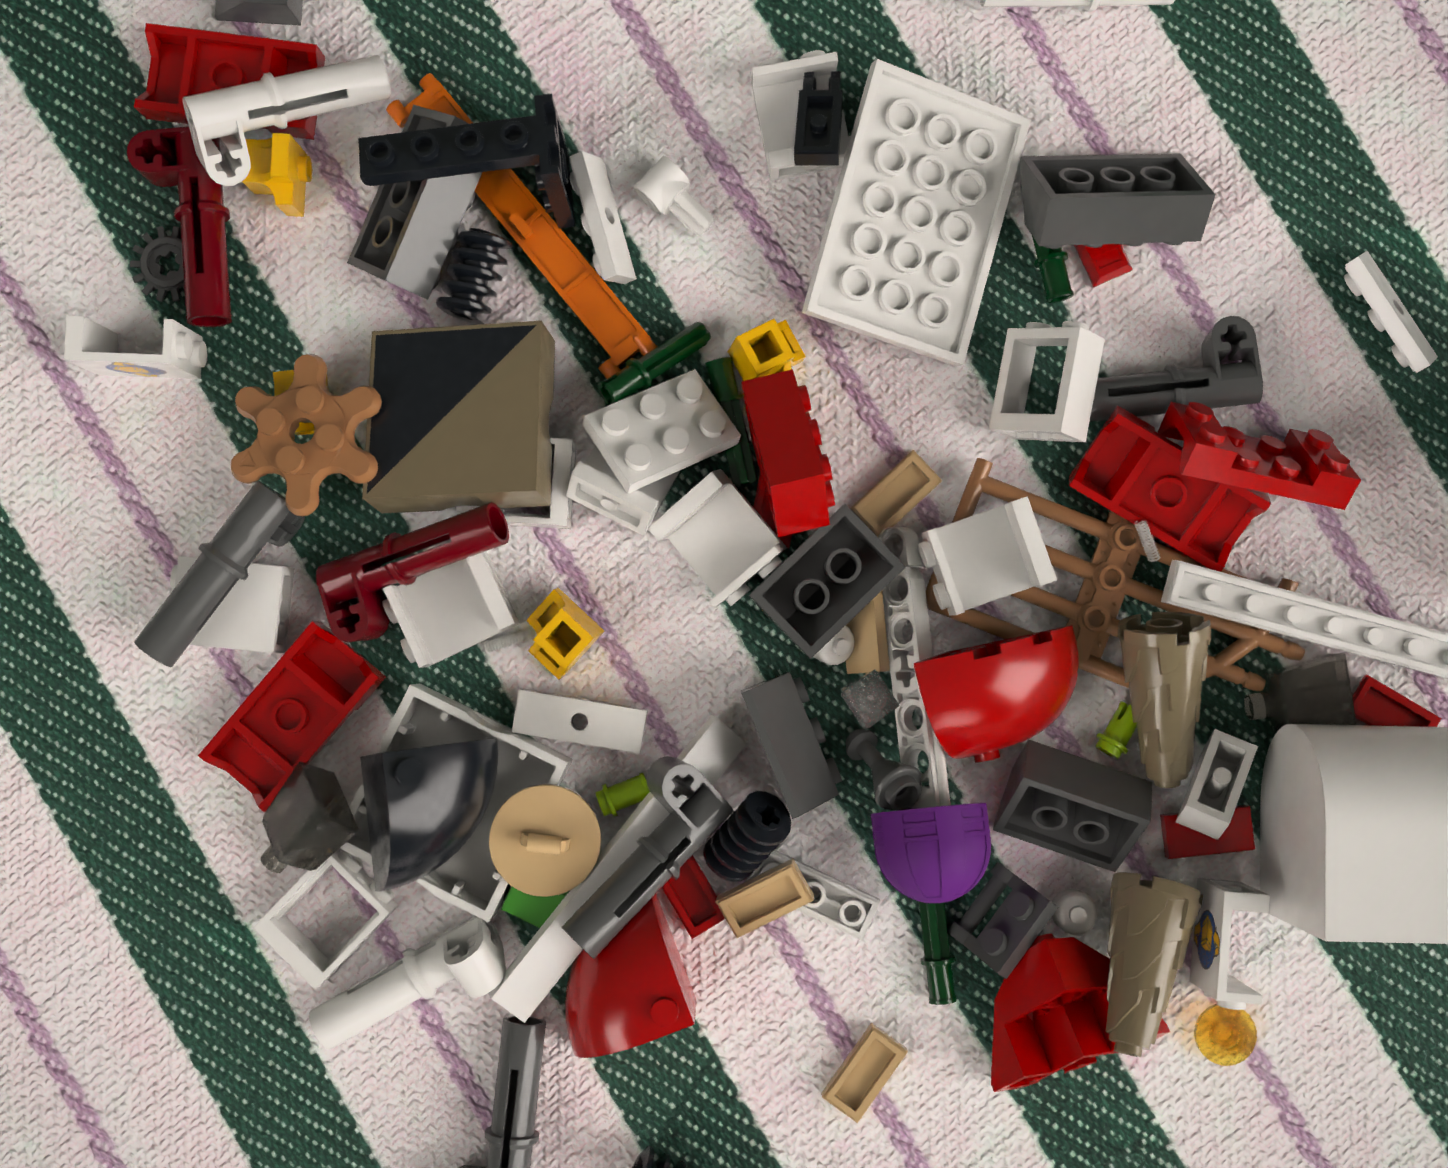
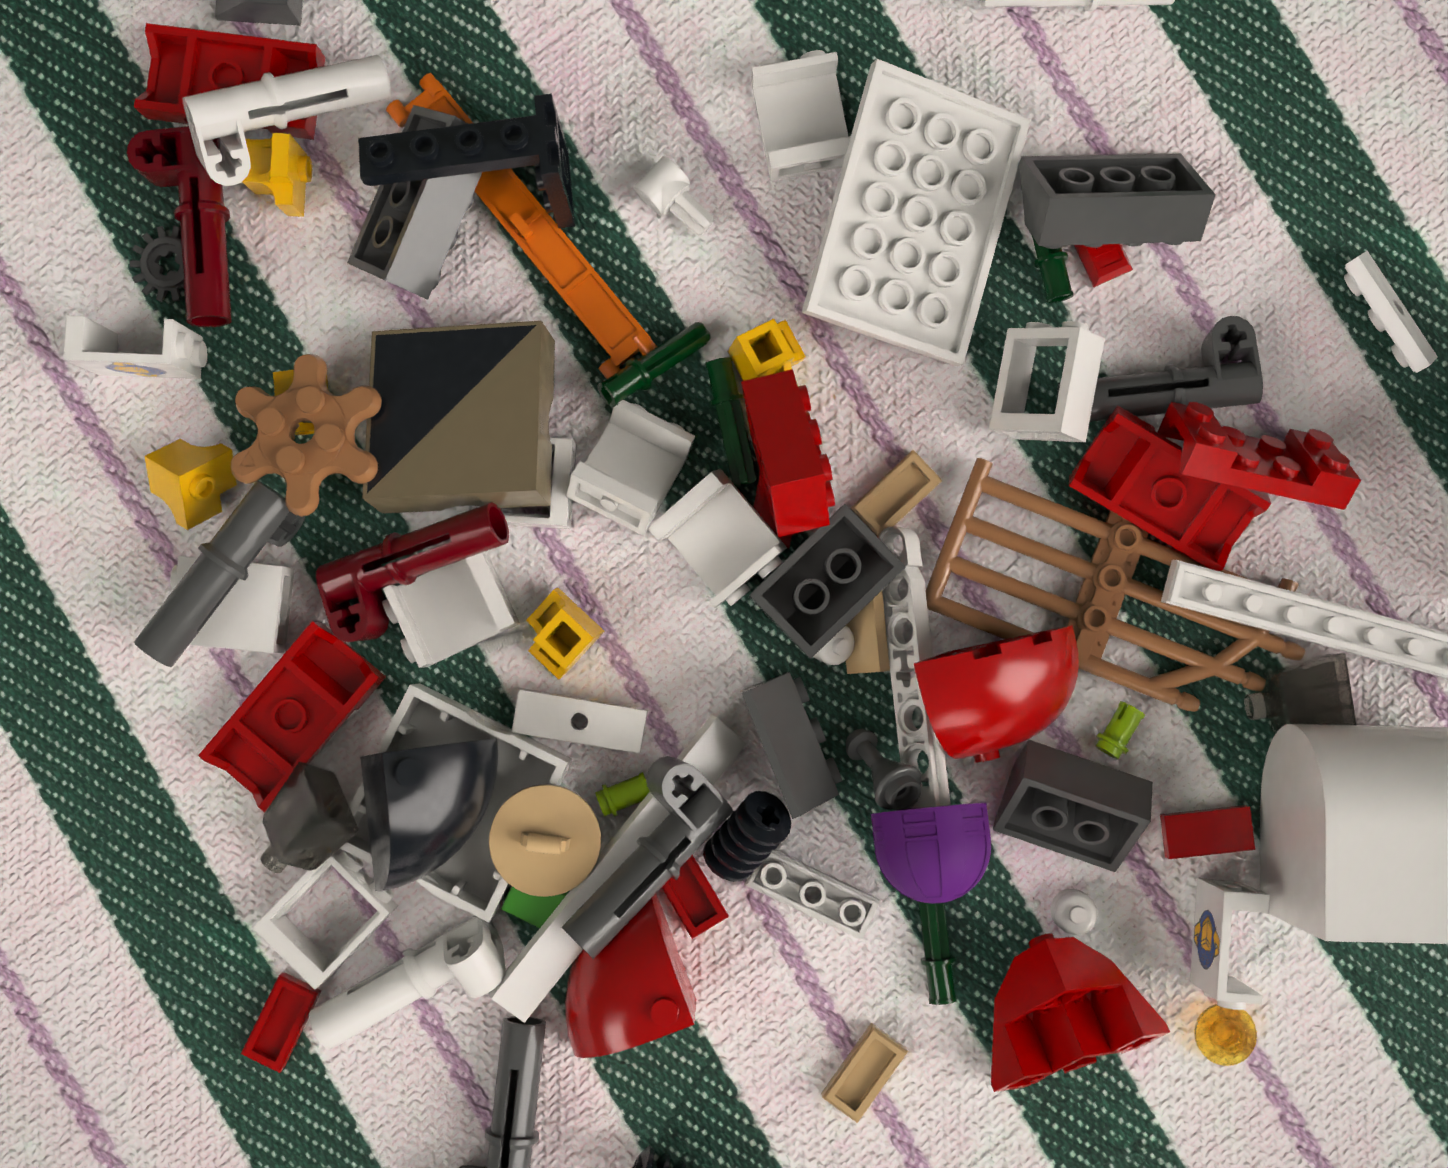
black piece [436,228,513,325] -> none
white tile [569,151,636,284] -> none
white plate [582,369,741,494] -> none
tan tile [715,858,814,938] -> none
black hinge [794,71,843,166] -> none
clear bracket [841,669,900,729] -> none
white panel [918,496,1057,616] -> none
dark grey plate [948,861,1059,979] -> none
dark tan cone [1106,872,1203,1057] -> none
dark tan cone [1118,612,1211,788] -> none
white leg [1134,521,1161,562] -> none
white brick [1176,729,1258,840] -> none
red tile [1344,674,1442,727] -> none
none -> yellow brick [144,439,237,530]
none -> red tile [241,972,322,1073]

